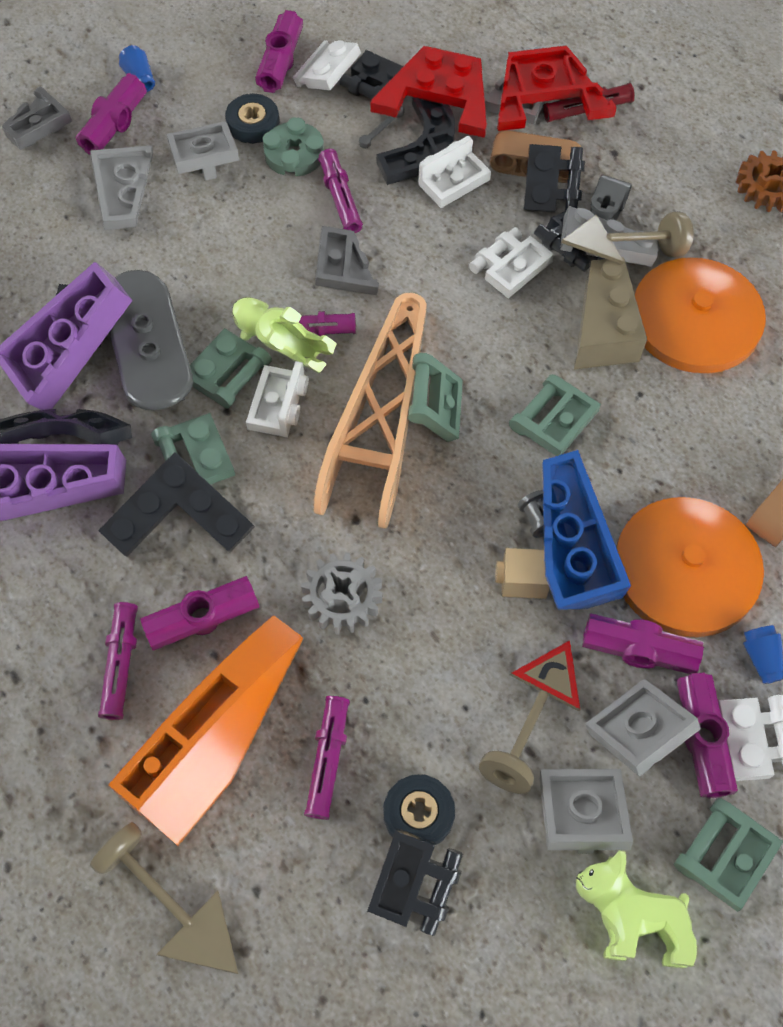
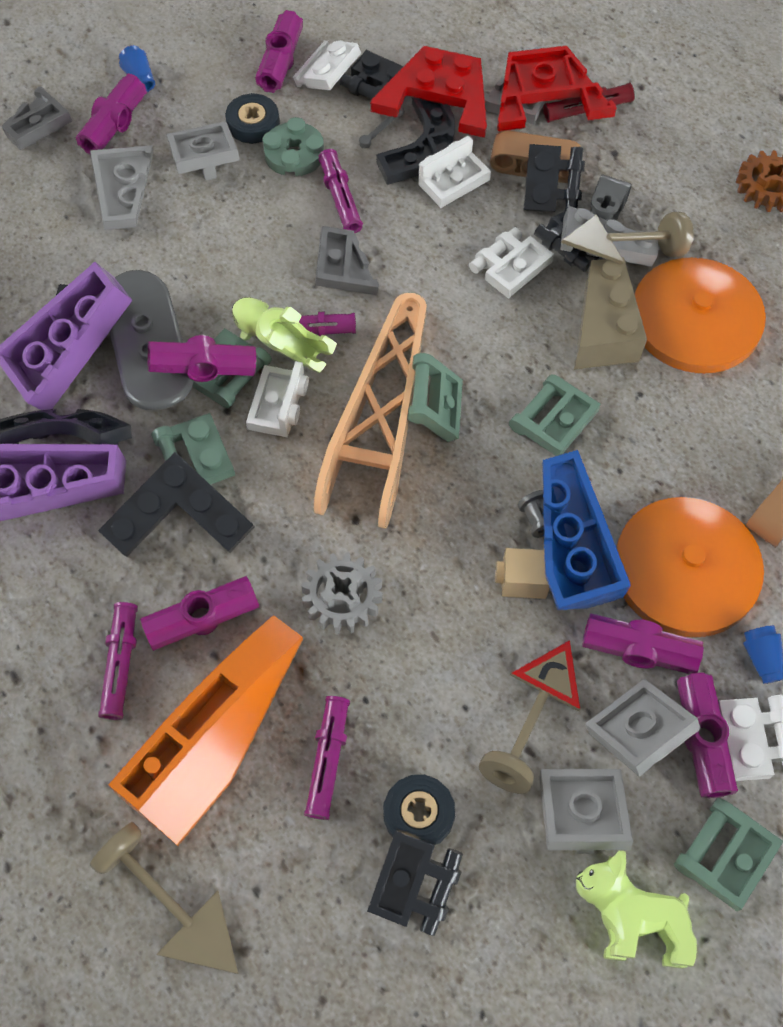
none -> magenta piece [147,335,256,382]

